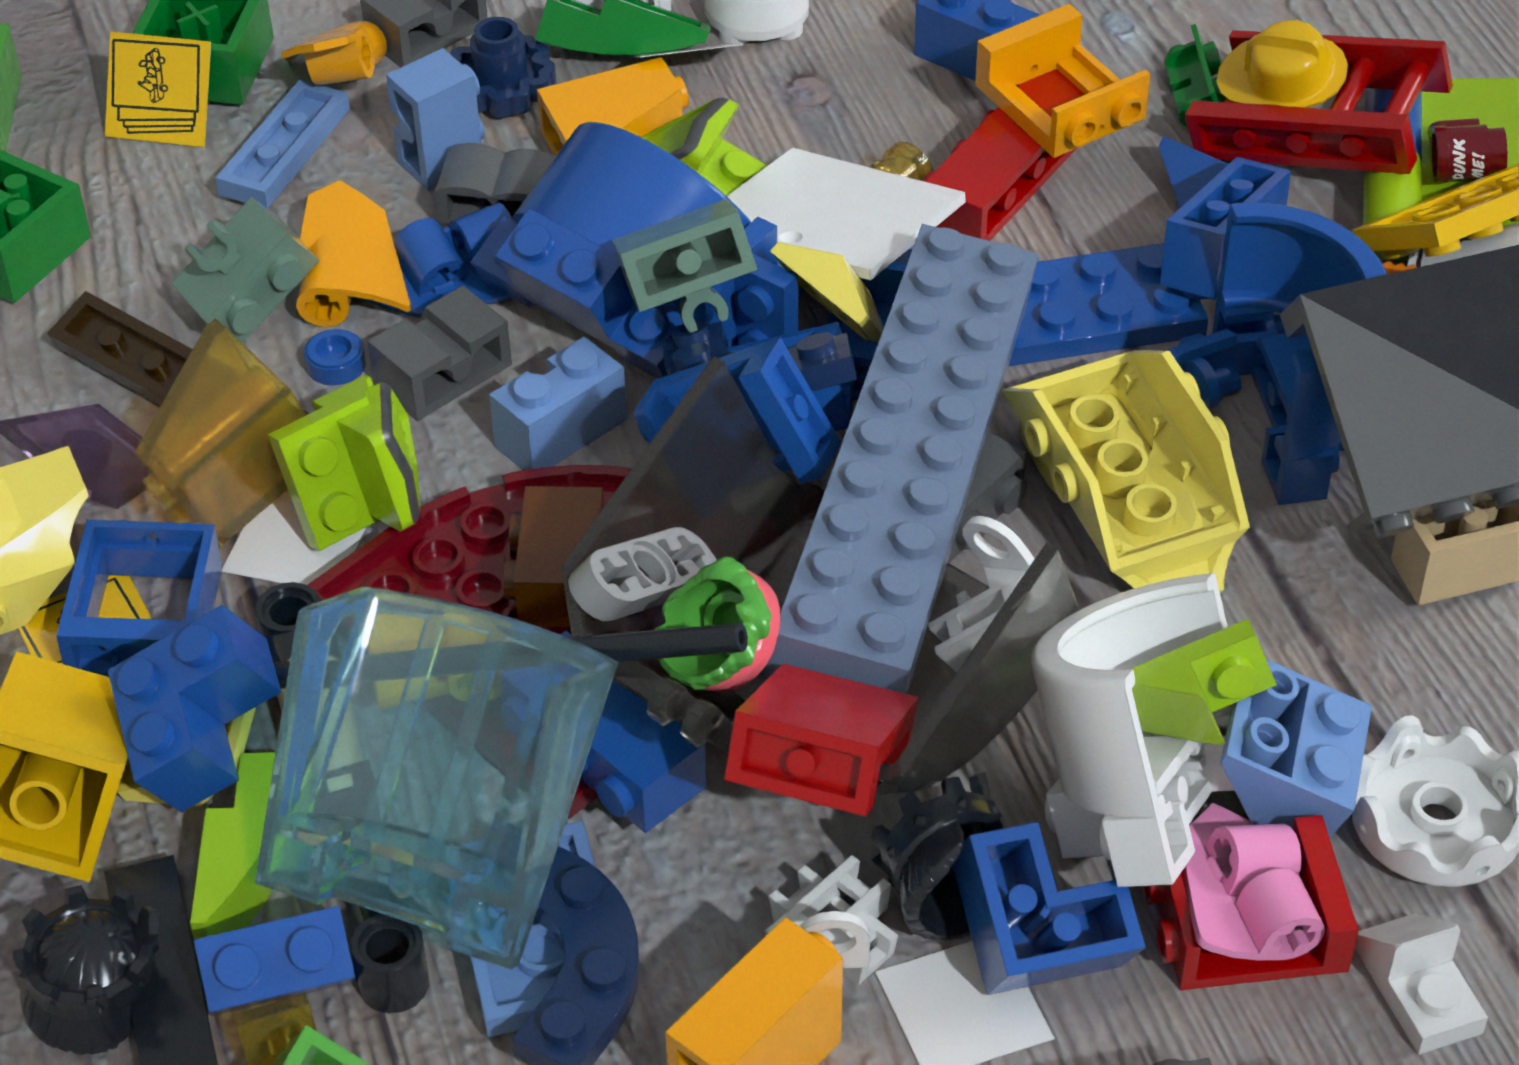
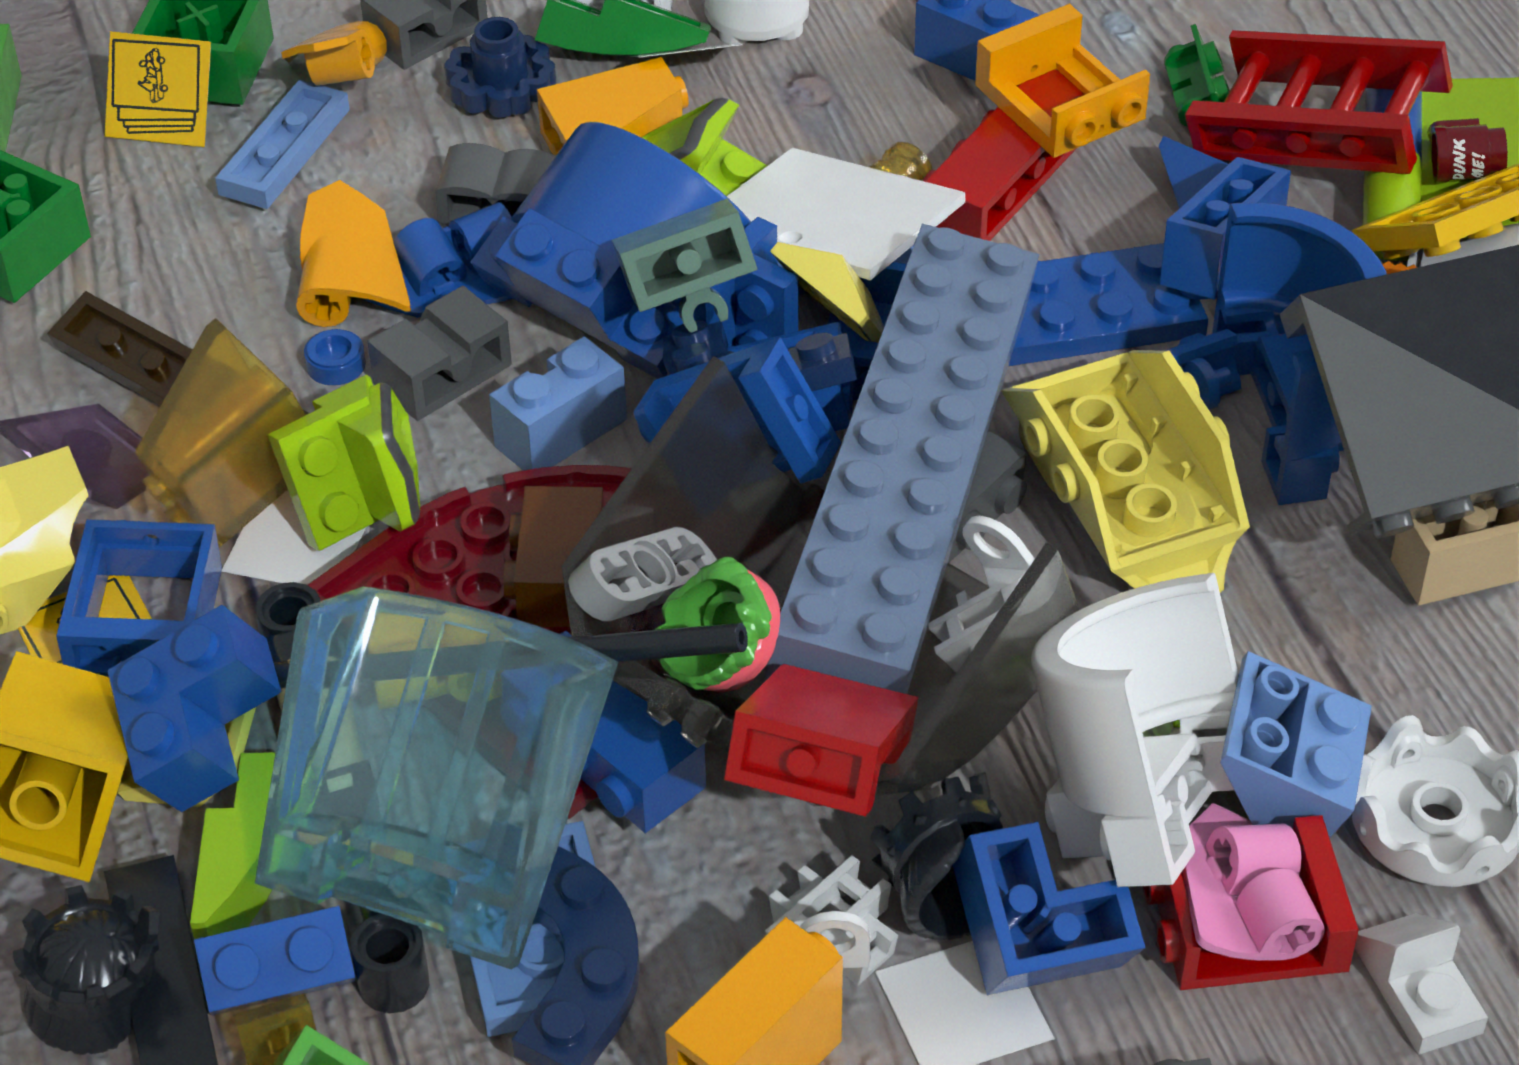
sand green brick [171,197,320,347] -> none
medium blue brick [386,48,485,191] -> none
lime slope [1131,619,1277,745] -> none
yellow piece [1216,20,1348,108] -> none

